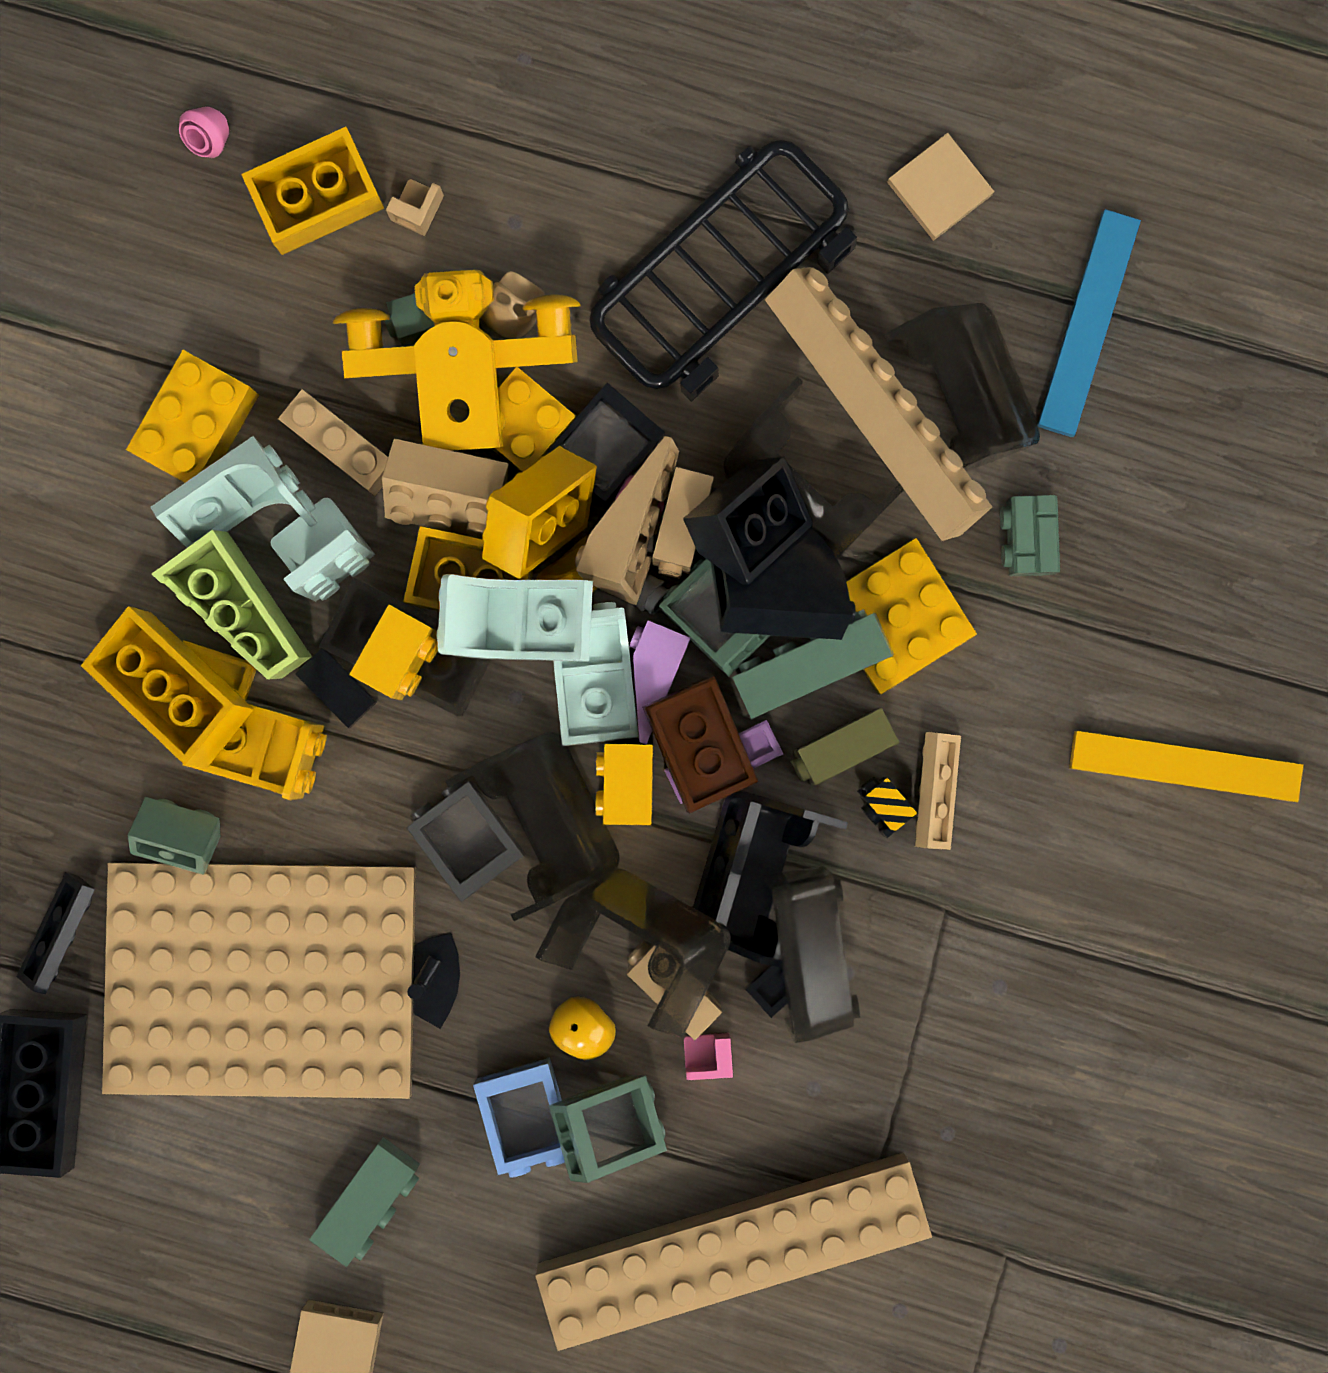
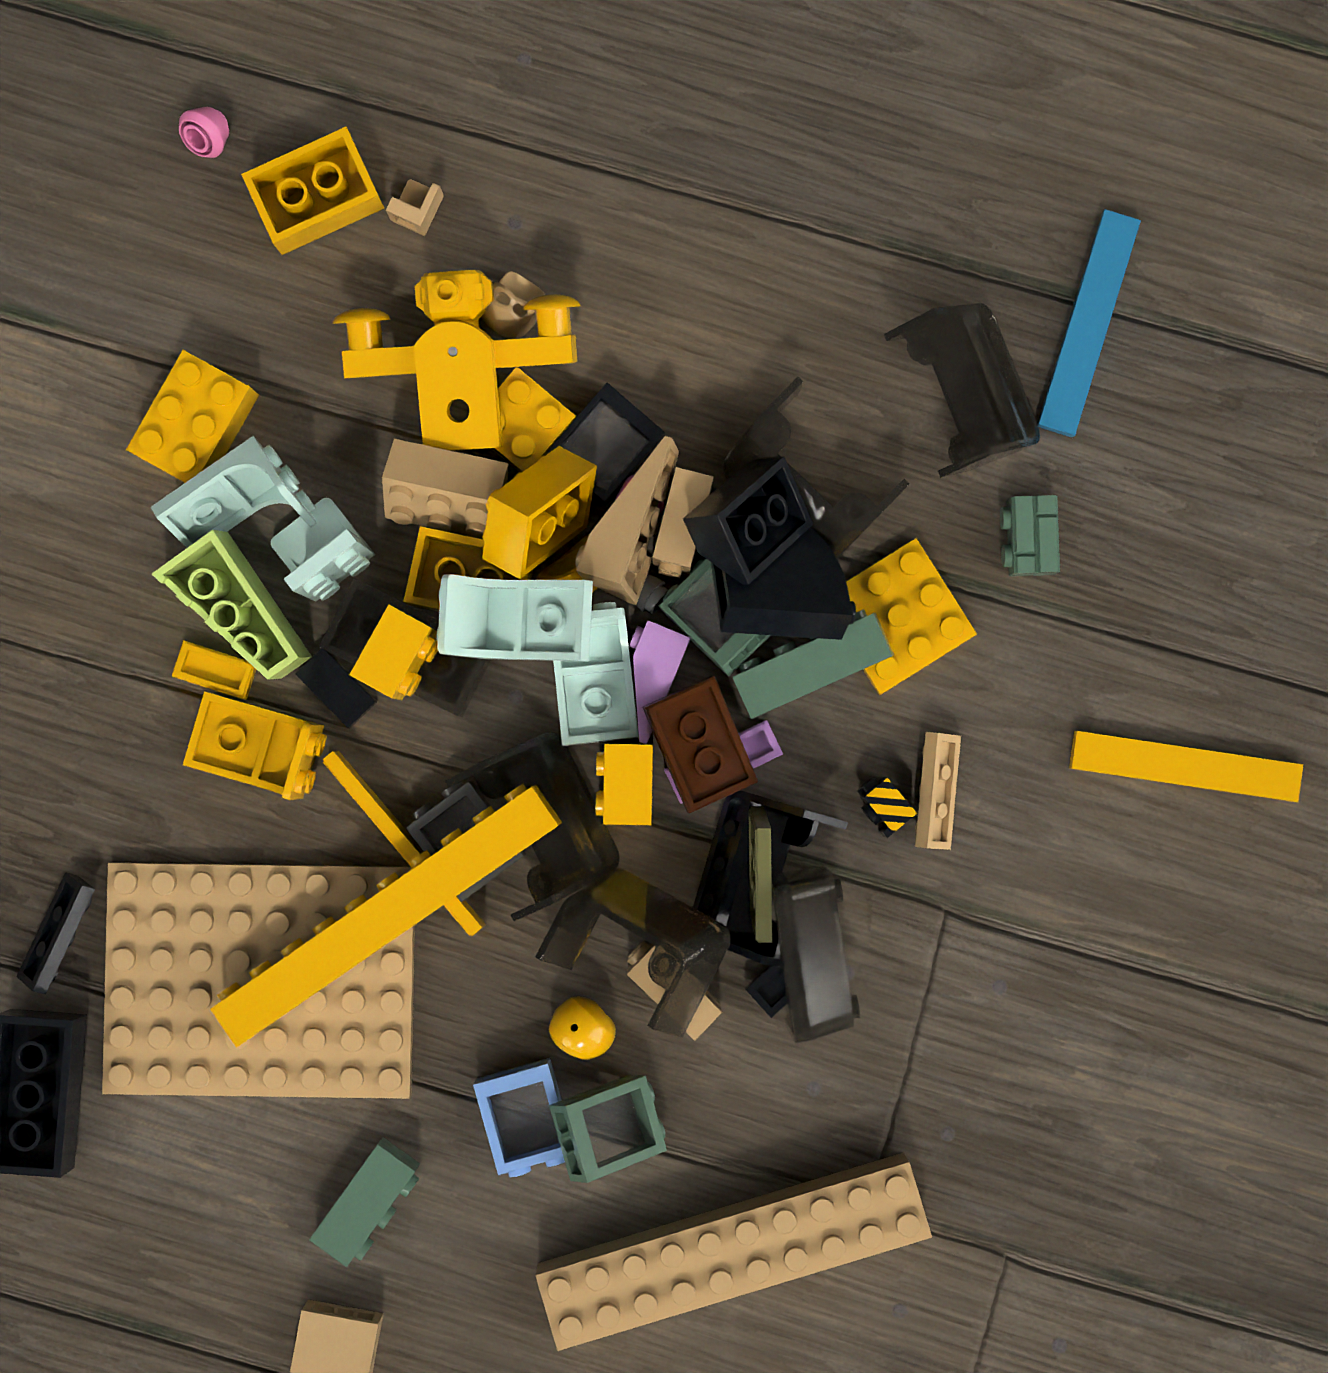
yellow brick [80,606,255,768] -> none
sand green brick [127,797,221,875] -> none
tan brick [278,389,388,496] -> none
sand green brick [384,293,435,347] -> none
black shield [407,933,460,1029] -> none
black bar [589,140,857,402] -> none
bright pink panel [684,1033,733,1080] -> none
tan brick [765,267,992,541] -> none
olive brick [790,708,900,786] -> none
tan tile [887,133,995,241] -> none
none -> yellow brick [210,784,562,1048]
none -> yellow tile [322,751,486,936]
none -> olive tile [749,806,772,943]

